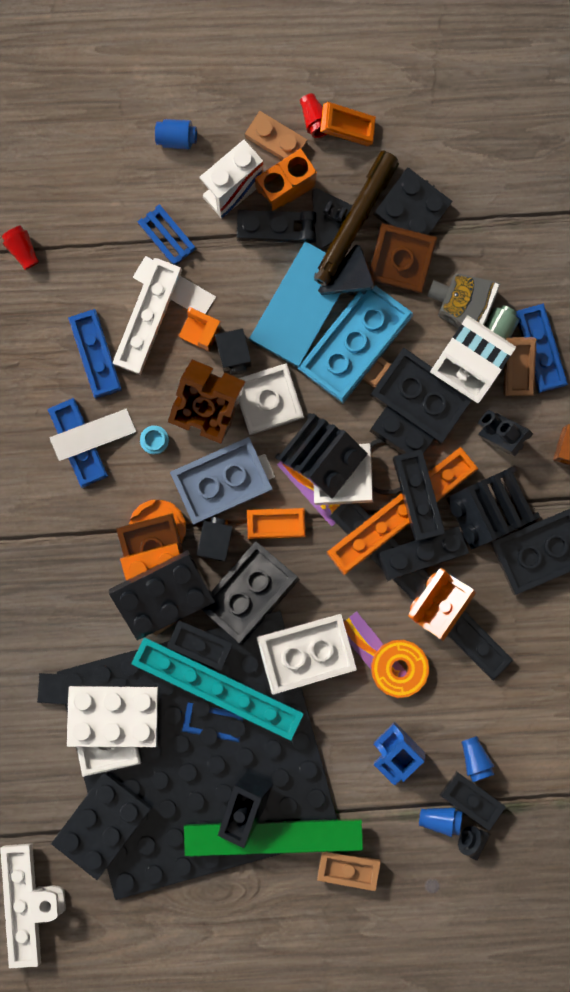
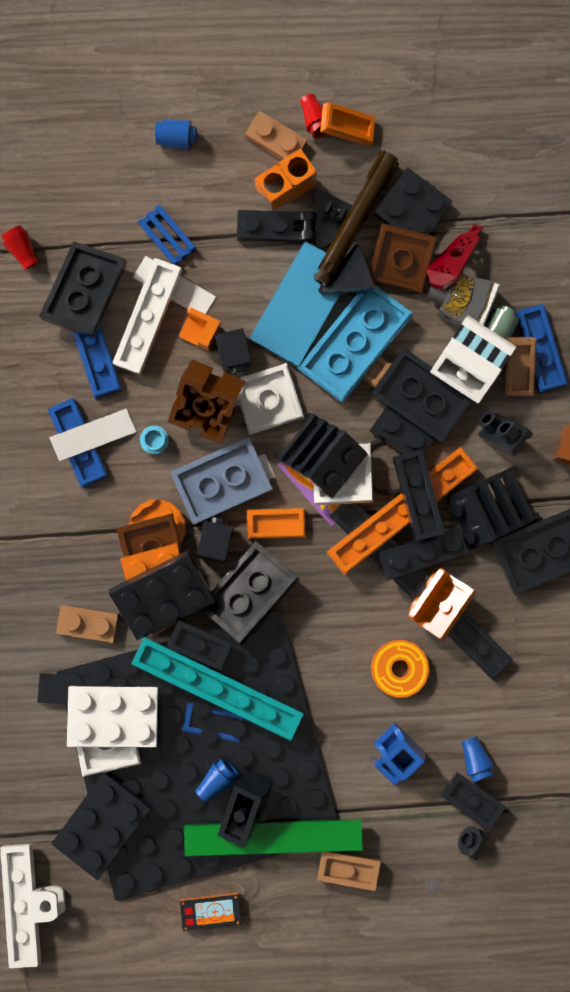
white panel [200,140,264,219] -> none
white plate [257,614,357,694] -> none
medium lavender sticker [344,611,407,677] -> none
blue cone [419,808,463,837] -> none
none -> black plate [39,241,127,338]
none -> medium nougat plate [56,605,119,643]
none -> tile [180,892,242,931]
none -> blue cone [195,758,239,803]
none -> dark red piece [426,224,483,290]

